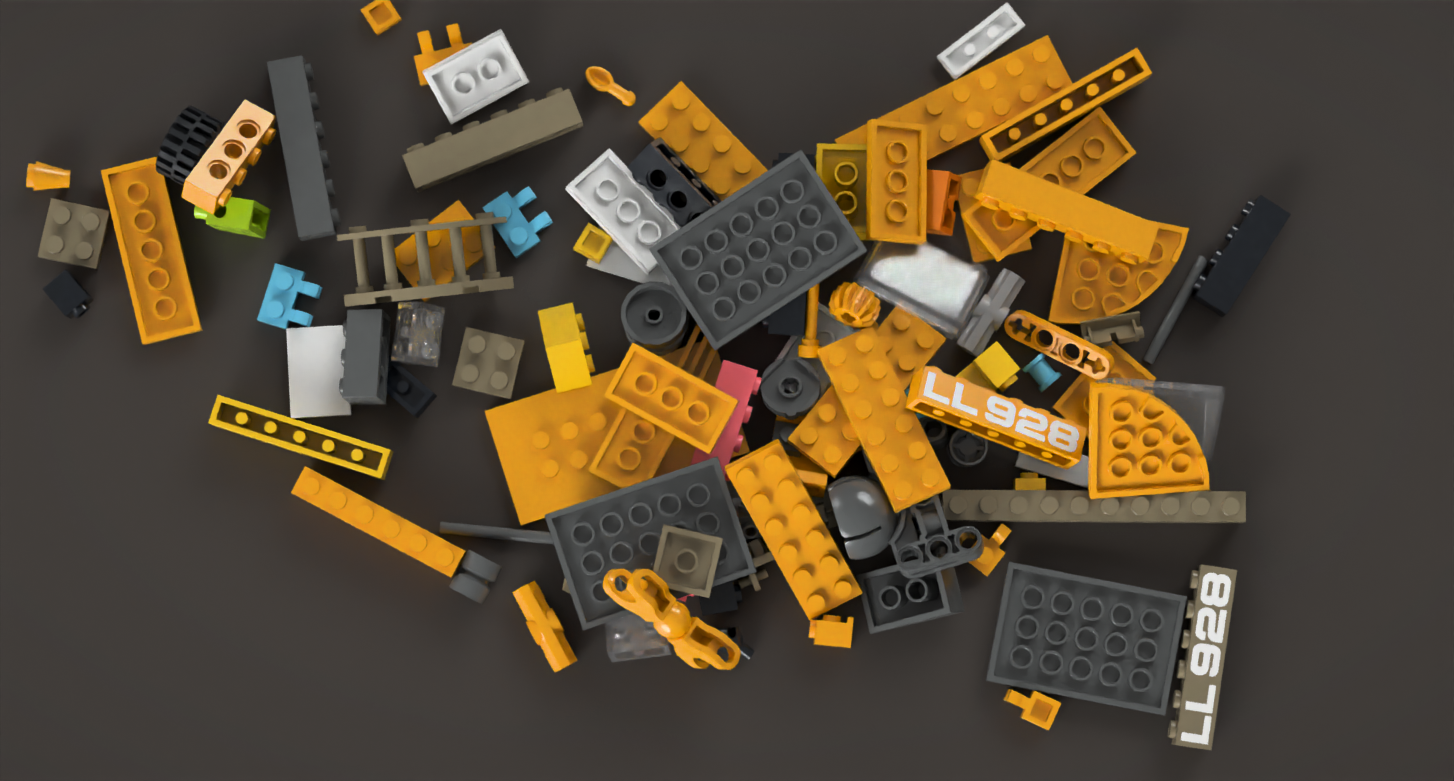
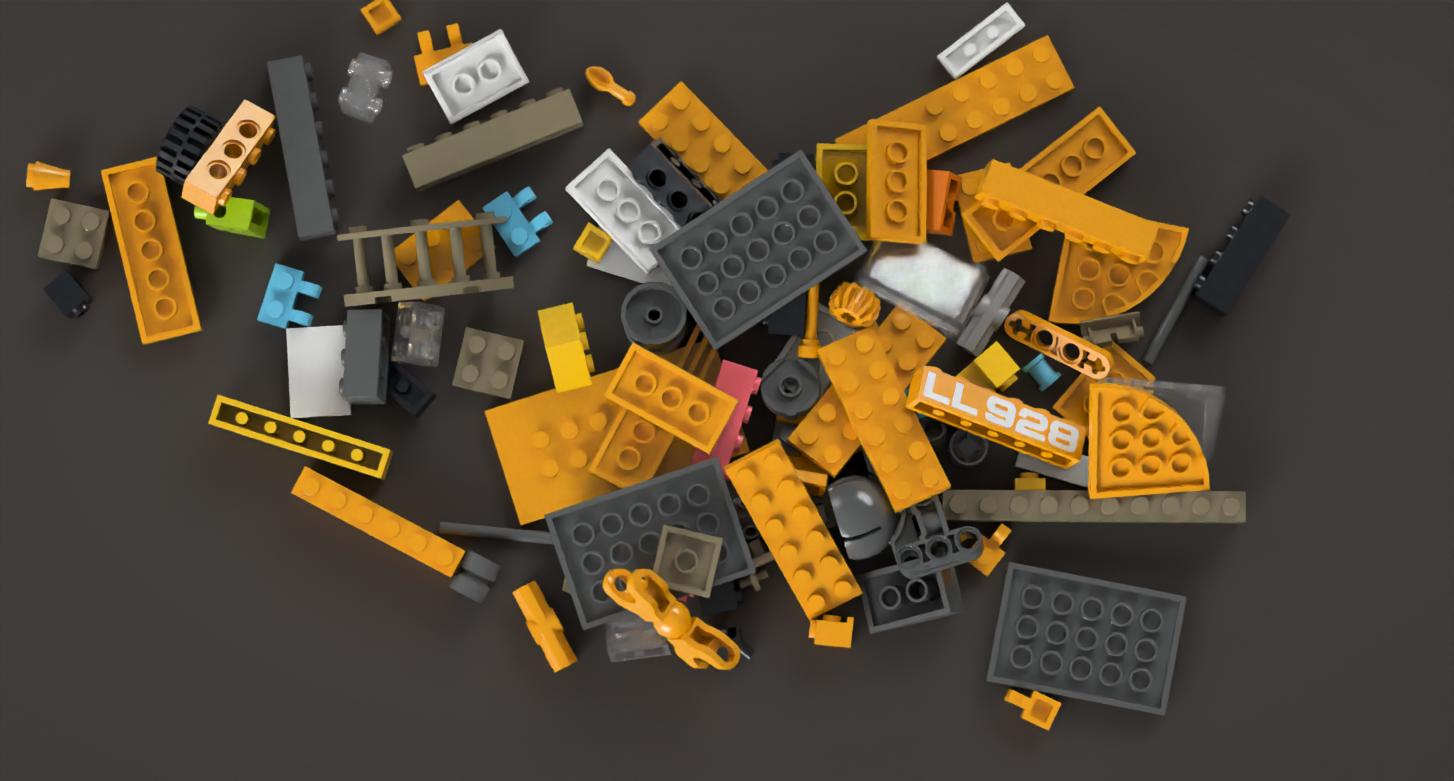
light orange brick [979,48,1152,162] -> none
dark tan brick [1168,564,1237,751] -> none
none -> clear brick [338,52,393,123]

